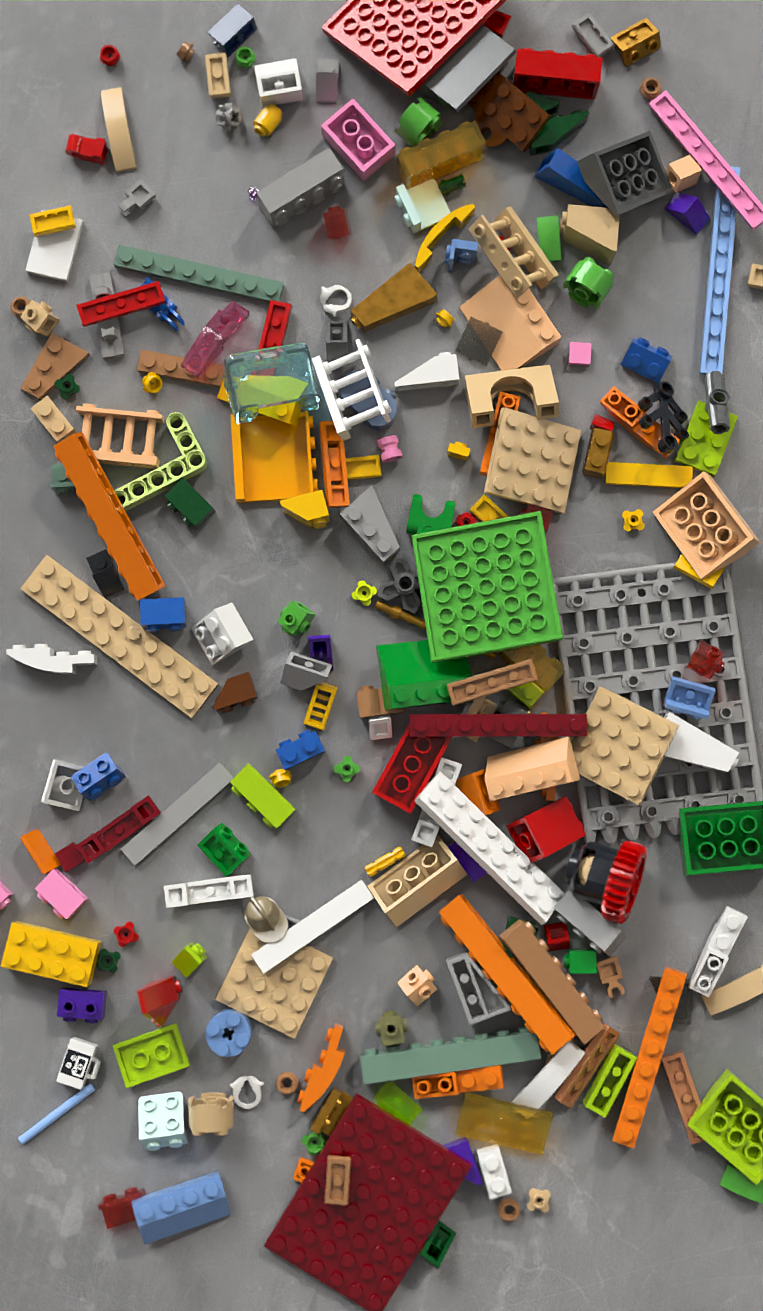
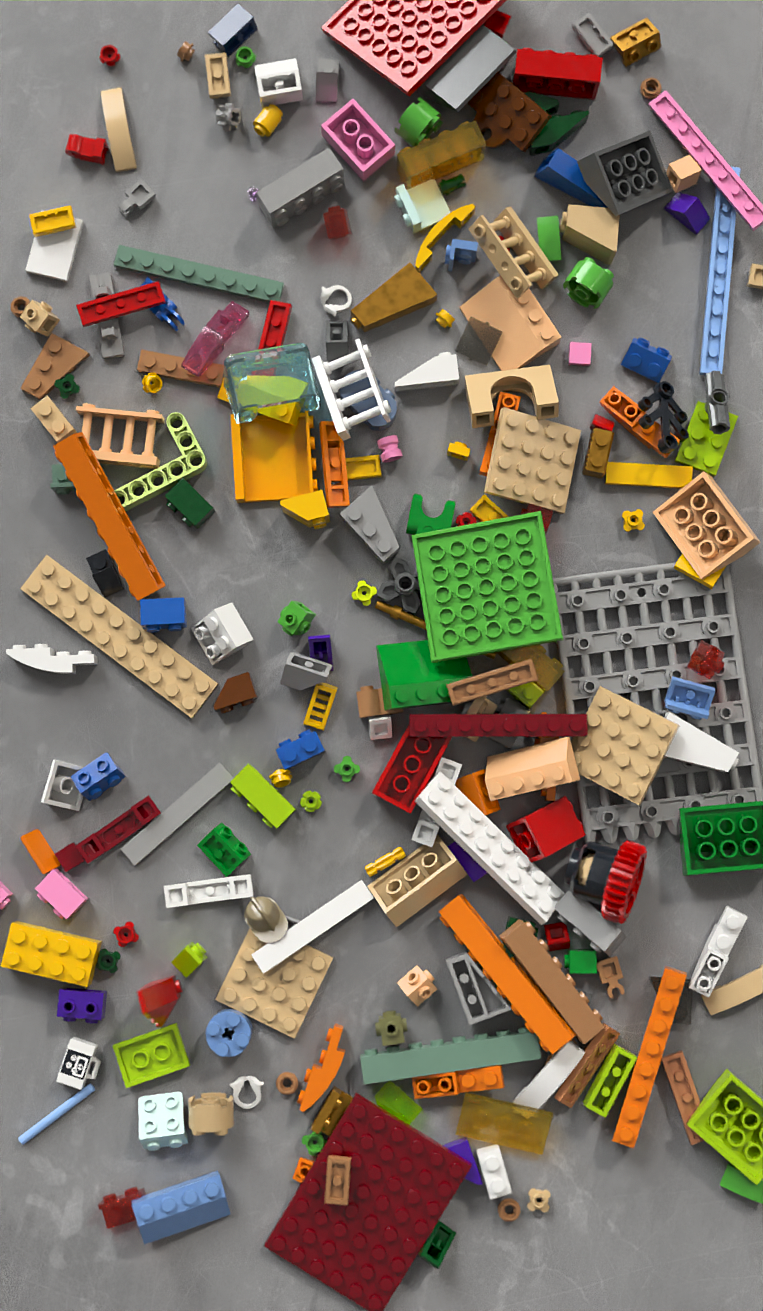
none -> lime plate [300,791,322,812]

